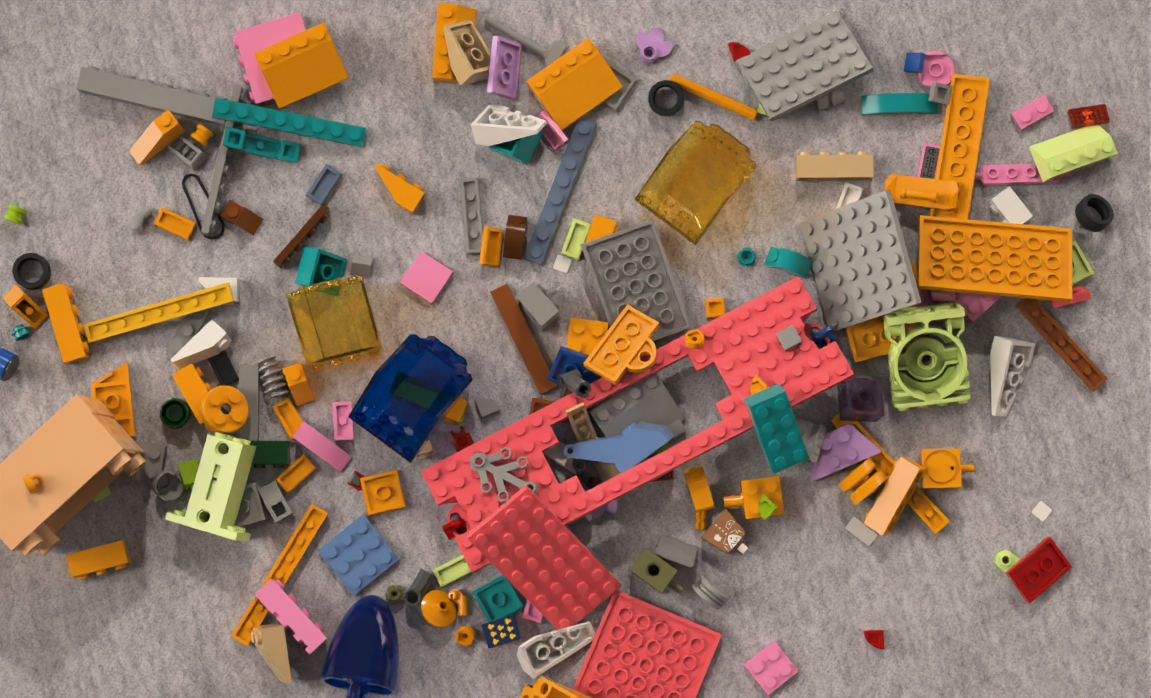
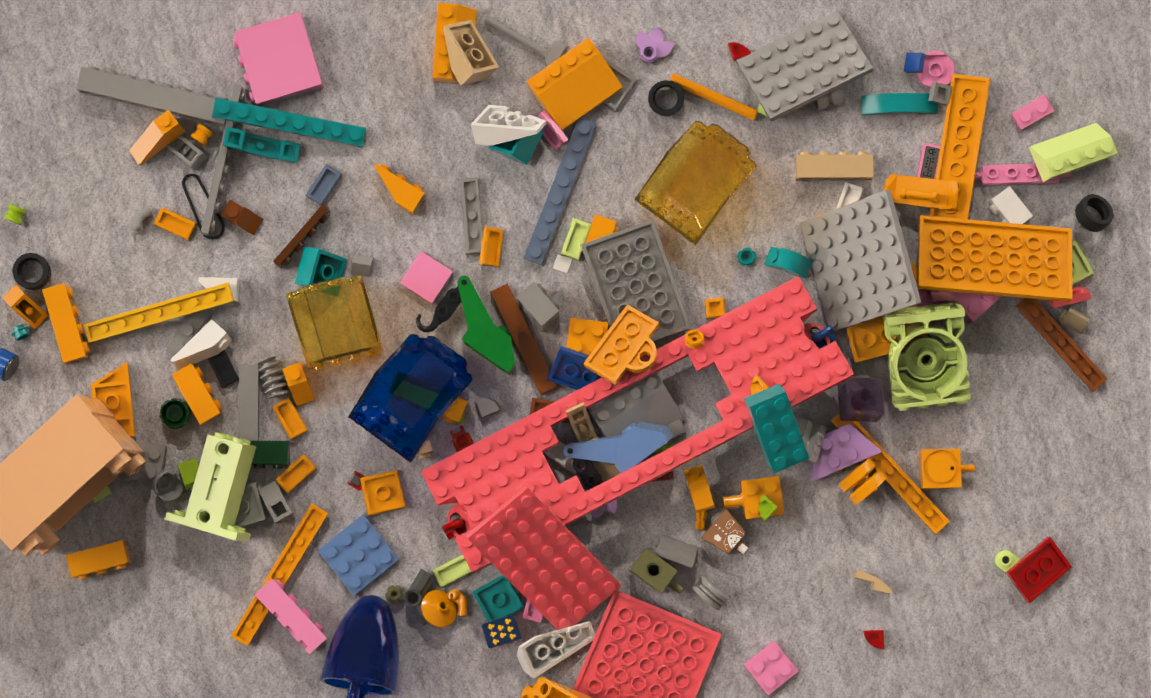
light orange tile [22,474,44,494] -> none
light orange plate [199,385,249,434] -> none
tan slope [251,623,292,684] -> none
light orange slope [254,23,349,109] -> none
bright pink slope [293,422,352,472] -> none
bright pink plate [332,401,354,441] -> none
light orange tile [455,626,475,646] -> none
light grey plant [470,448,539,503] -> none
lavender tile [487,36,522,100] -> none
reddish brown brick [503,215,527,260] -> none
dark grey piece [558,369,591,399] -> none
light grey tile [776,325,802,352] -> none
white sticker [845,517,878,547] -> none
light orange brick [864,457,926,535] -> none
white wedge [990,336,1036,417] -> none
white sticker [1032,501,1052,521] -> none
clear red tile [1067,104,1110,129] -> none
none -> green slope [416,276,516,375]
none -> tan slope [853,570,892,594]
none -> dark tan brick [1059,306,1090,334]

